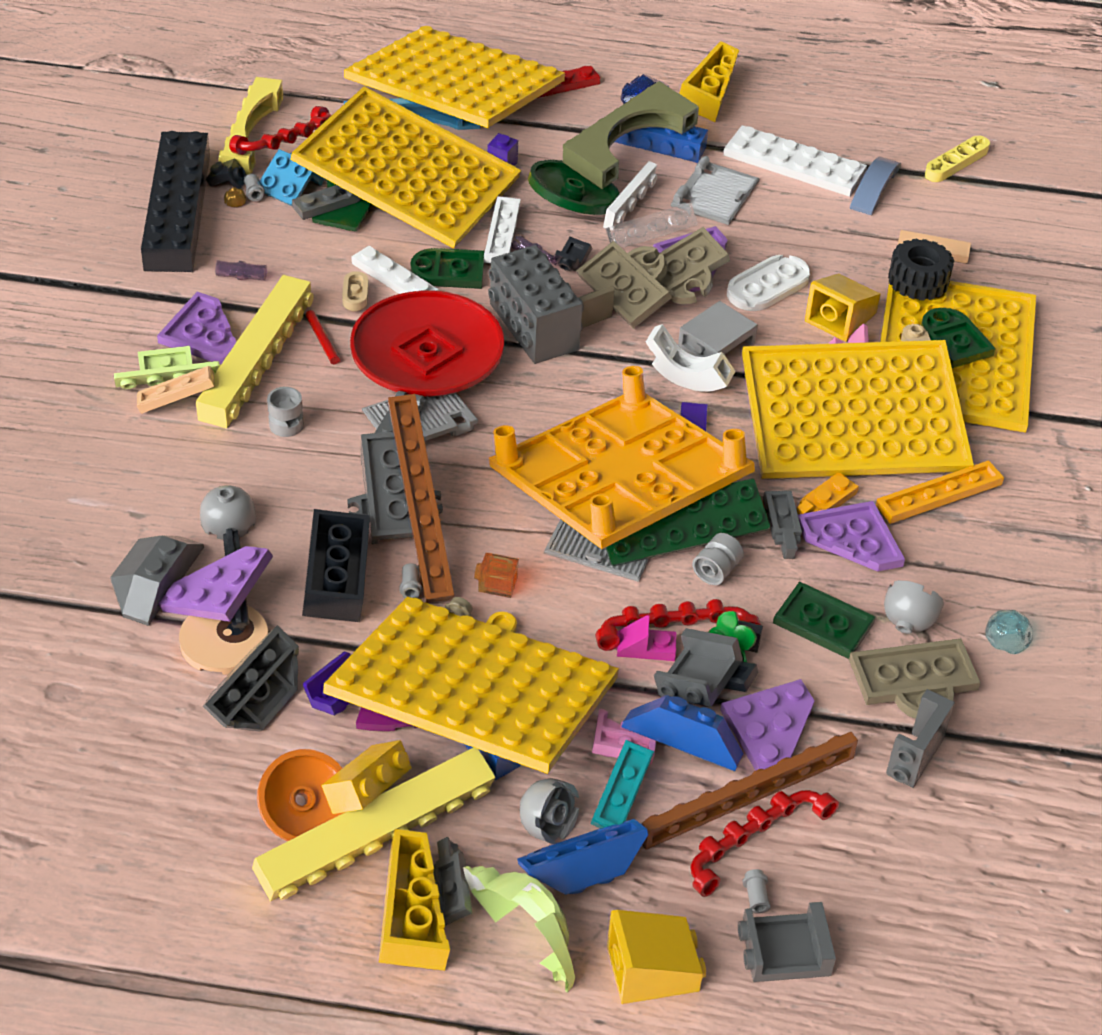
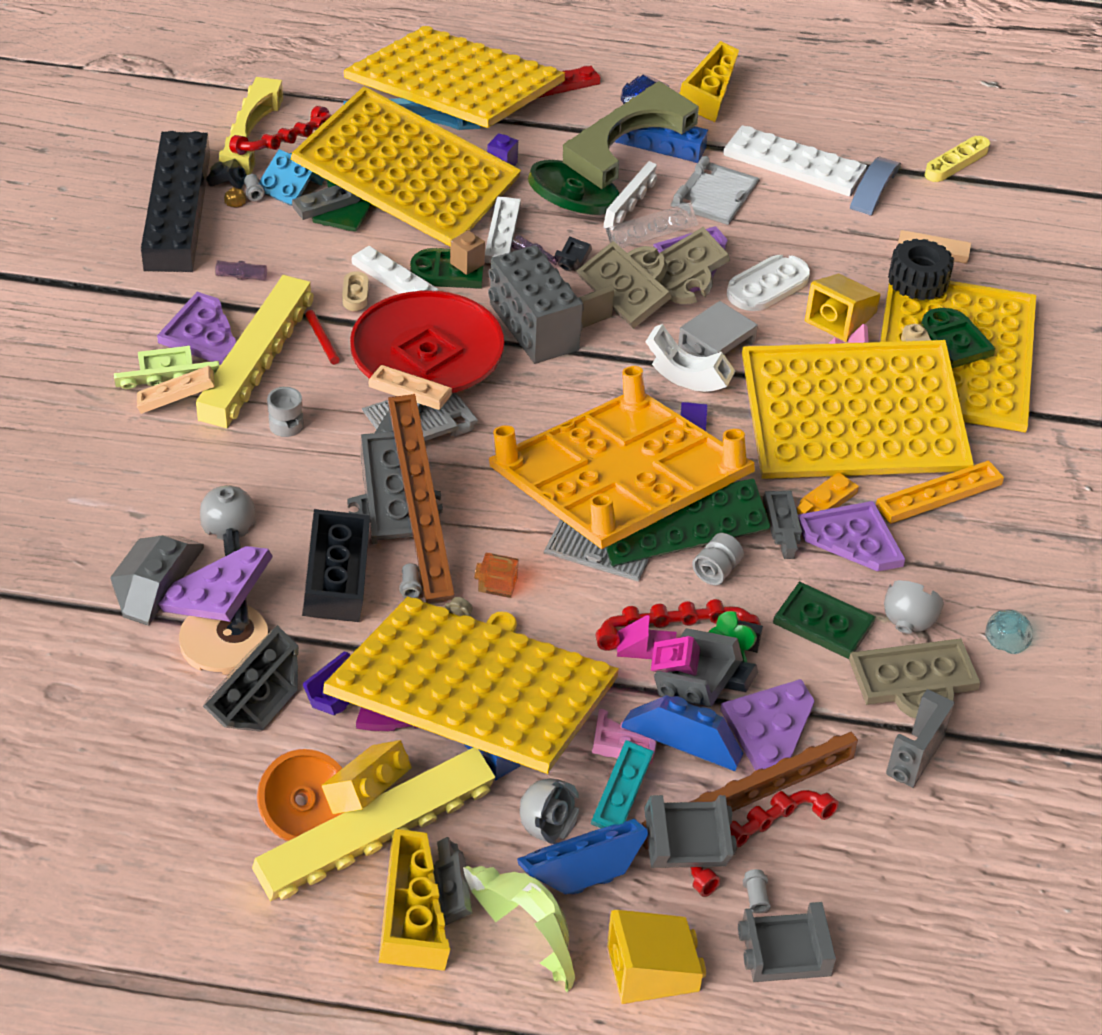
none -> light nougat tile [369,365,452,410]
none -> medium nougat brick [450,230,485,275]
none -> dark grey panel [644,795,737,868]
none -> dark pink slope [650,636,700,676]

